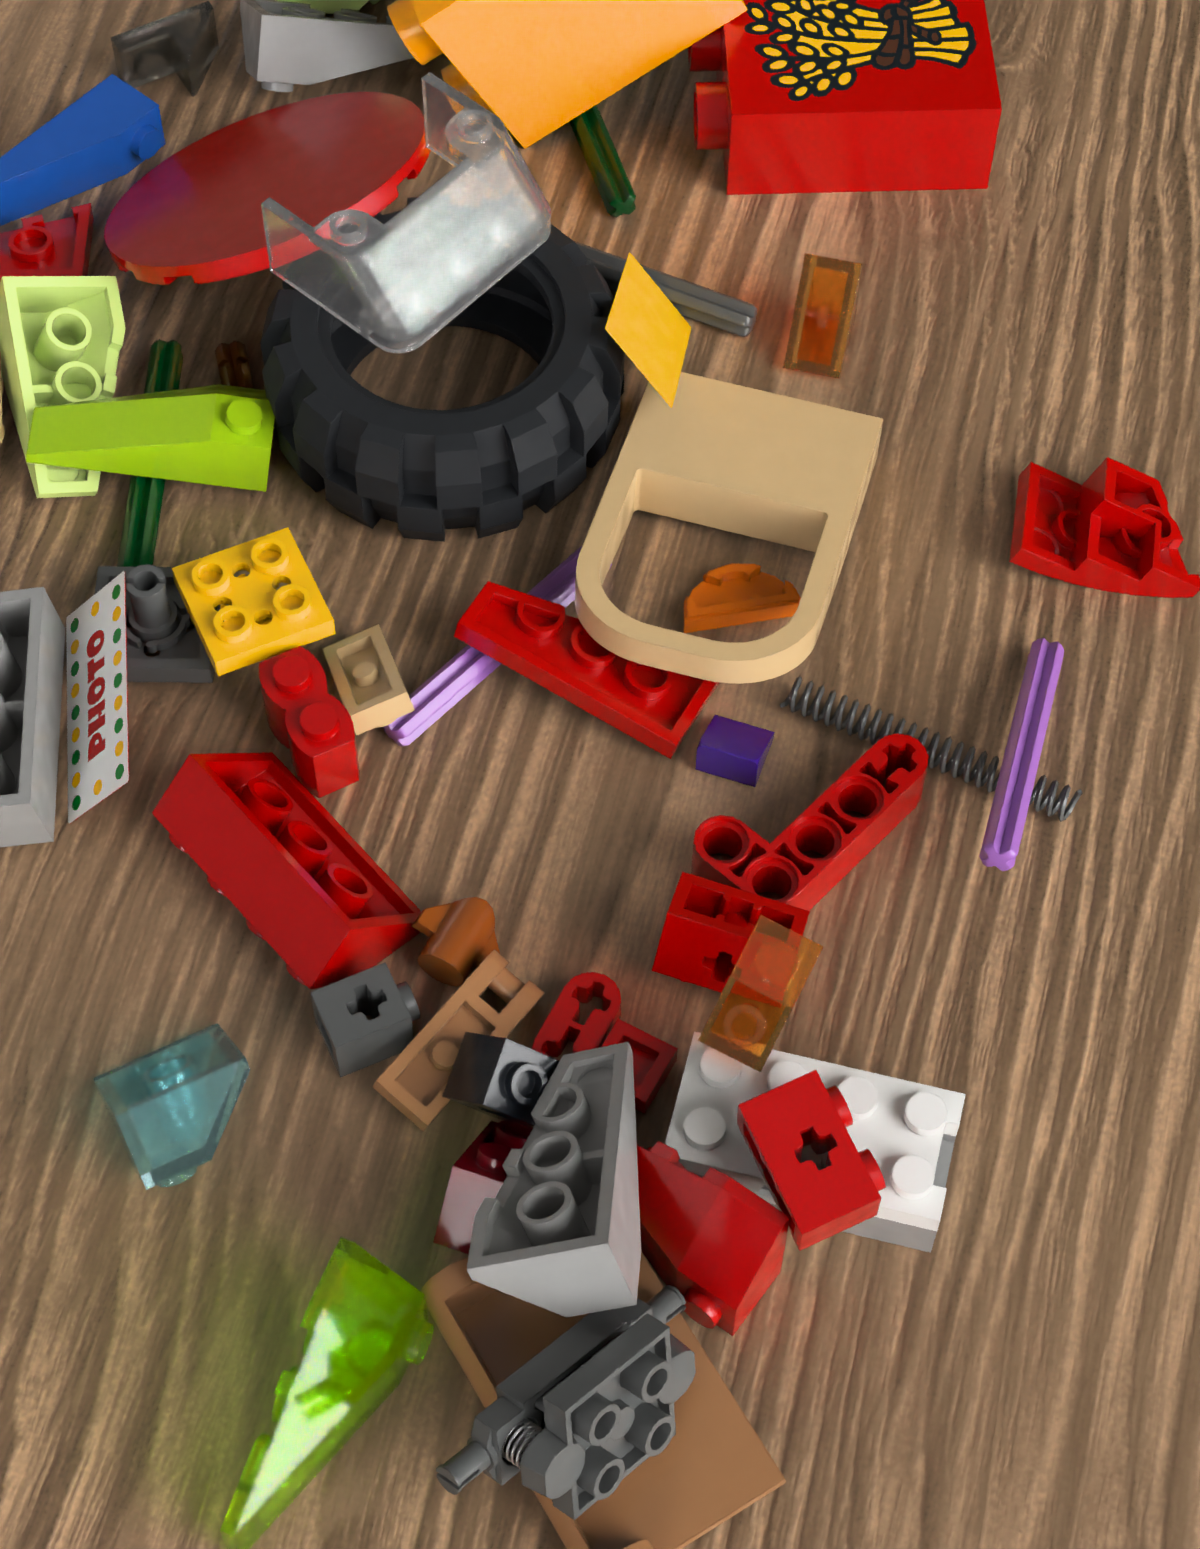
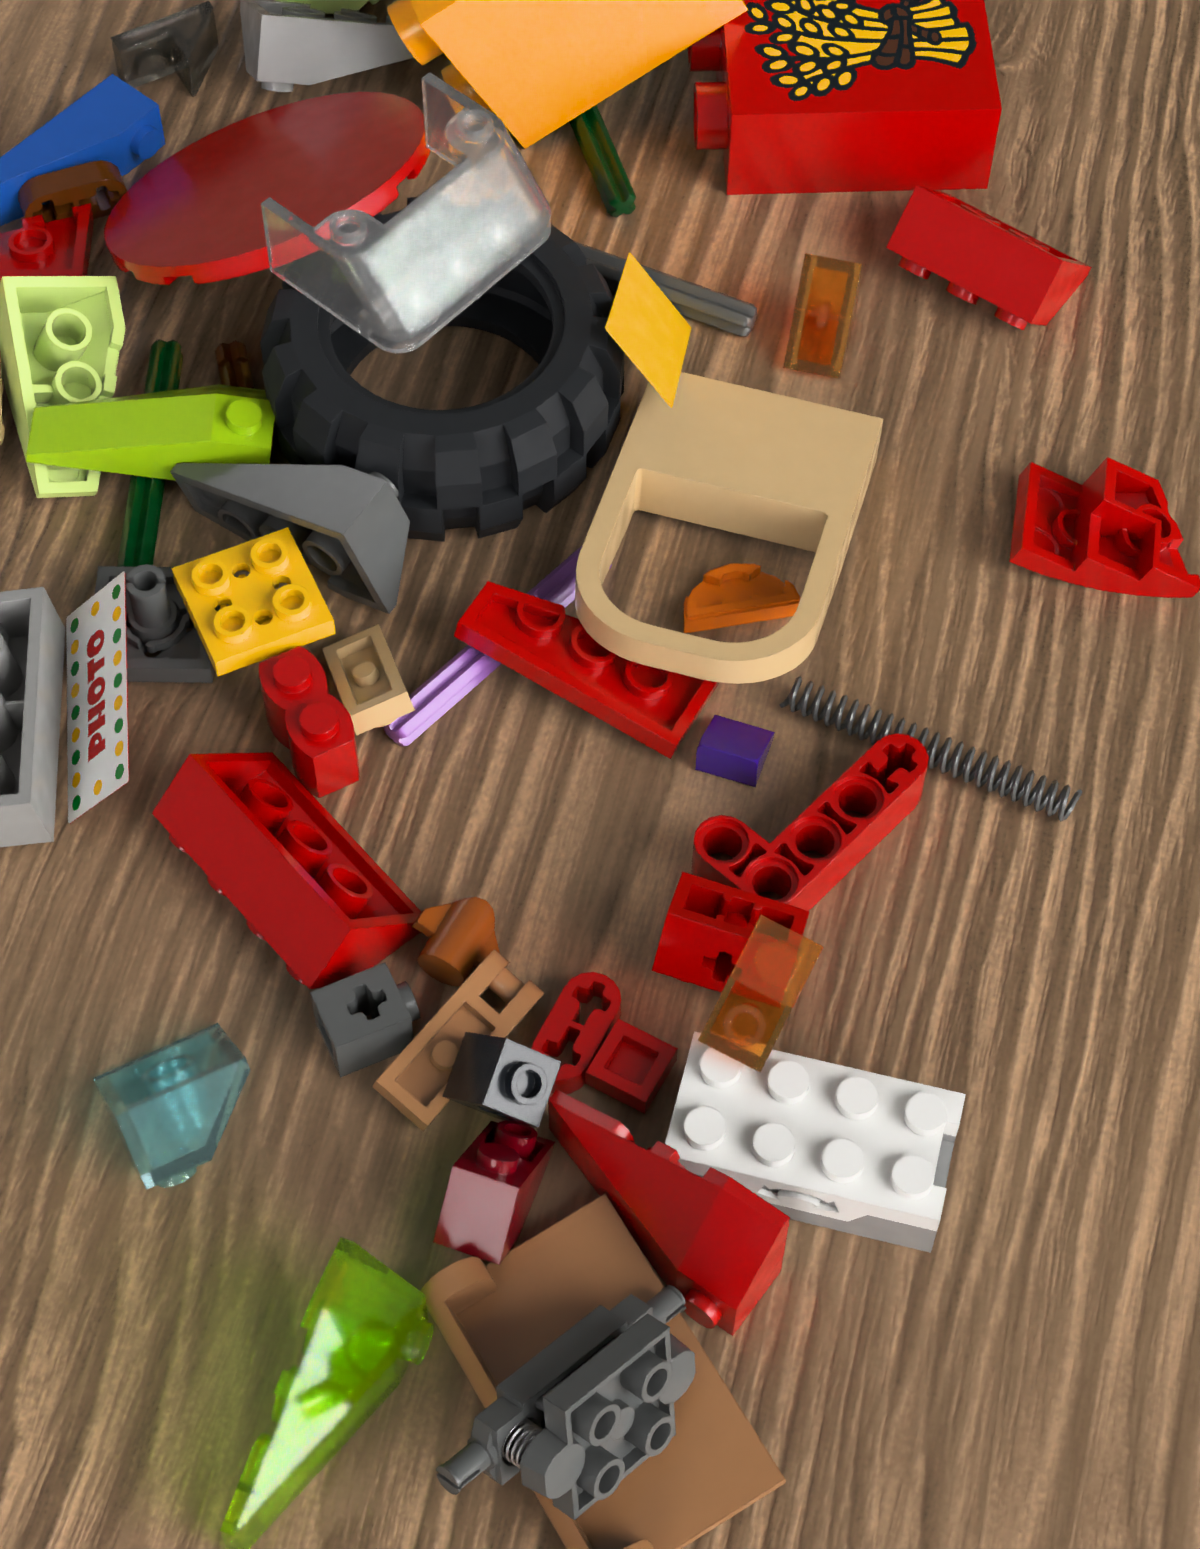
light grey wedge [466,1042,641,1318] -> none
red brick [737,1070,886,1251] -> none
medium lavender axle [979,637,1065,871] -> none
none -> reddish brown beam [18,160,127,223]
none -> dark grey wedge [170,463,410,614]
none -> red slope [886,185,1092,330]

